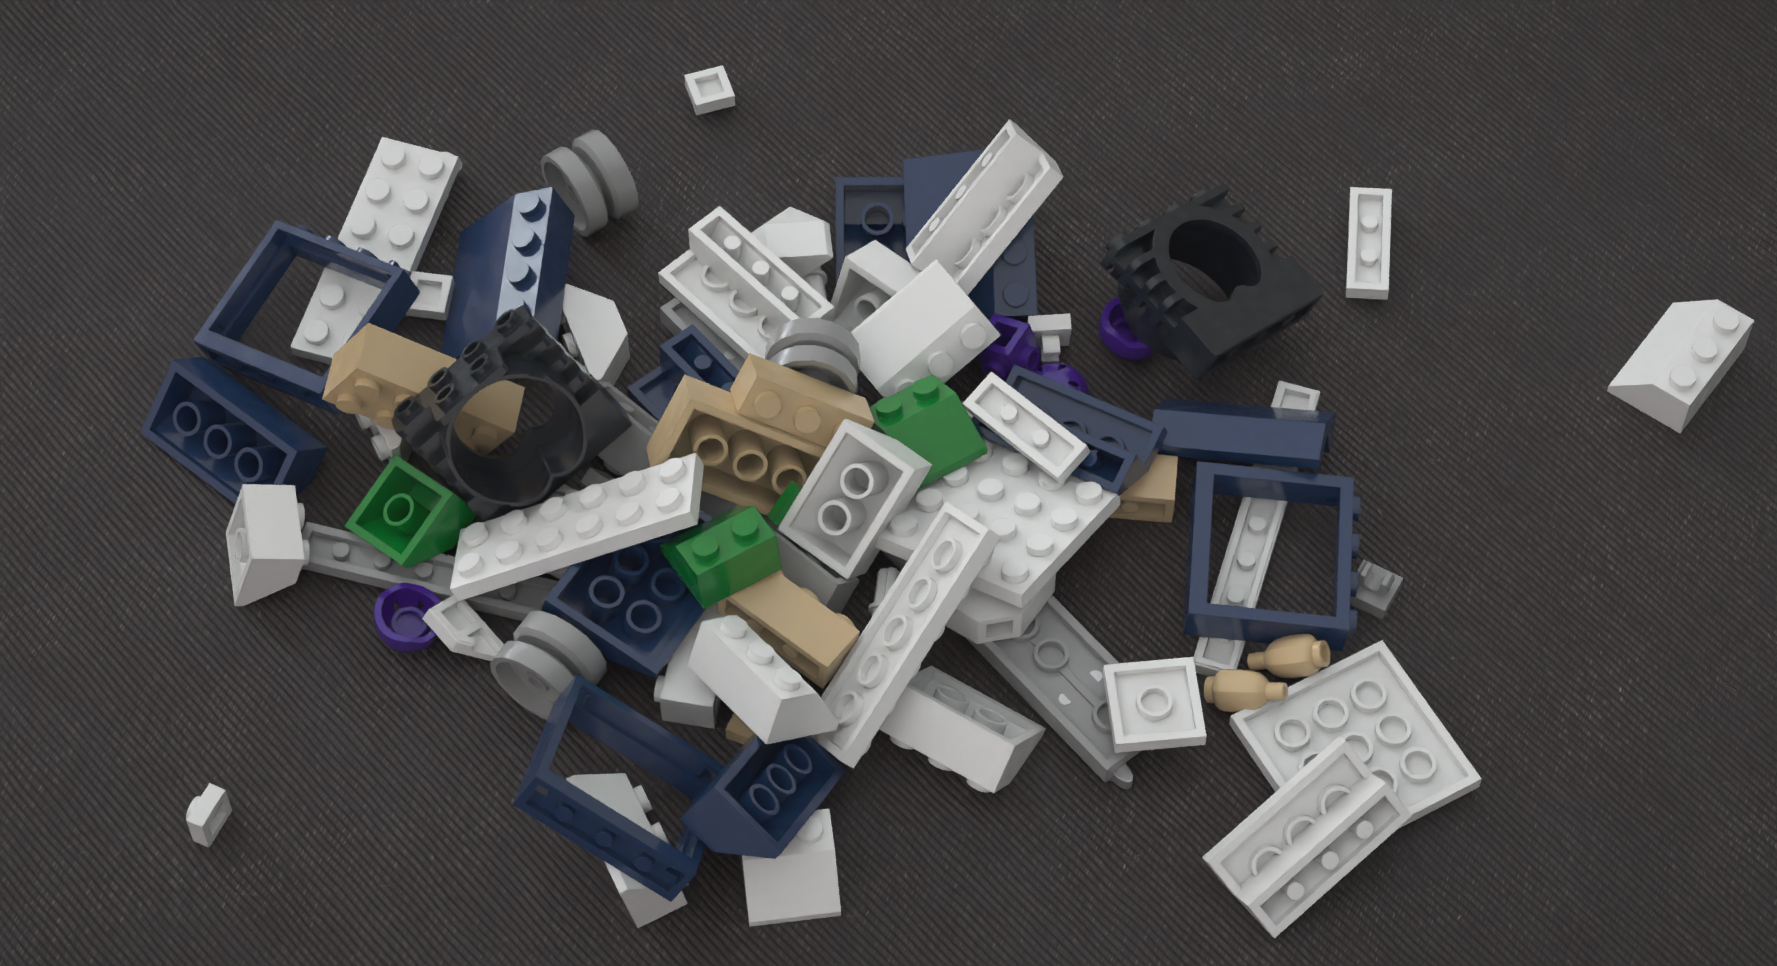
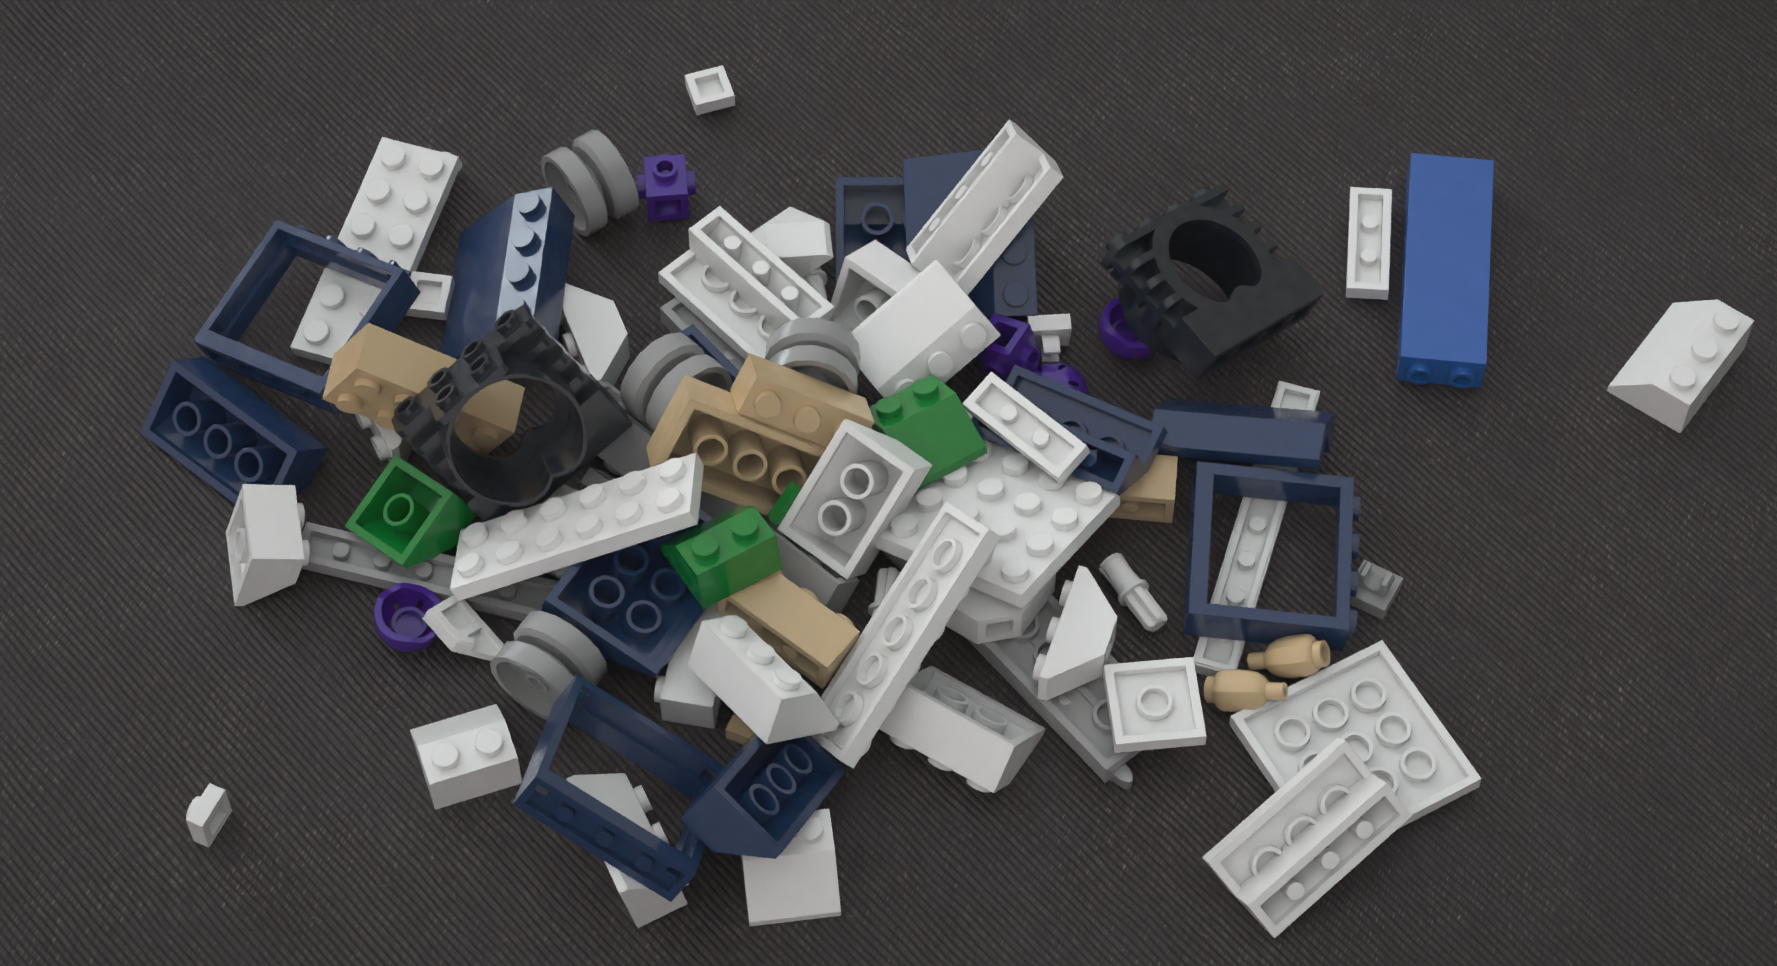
none -> white slope [410,704,522,810]
none -> light grey wheel [620,332,732,433]
none -> dark purple brick [636,154,696,222]
none -> white slope [1032,565,1117,701]
none -> white axle [1099,553,1167,633]
none -> blue brick [1396,153,1494,388]

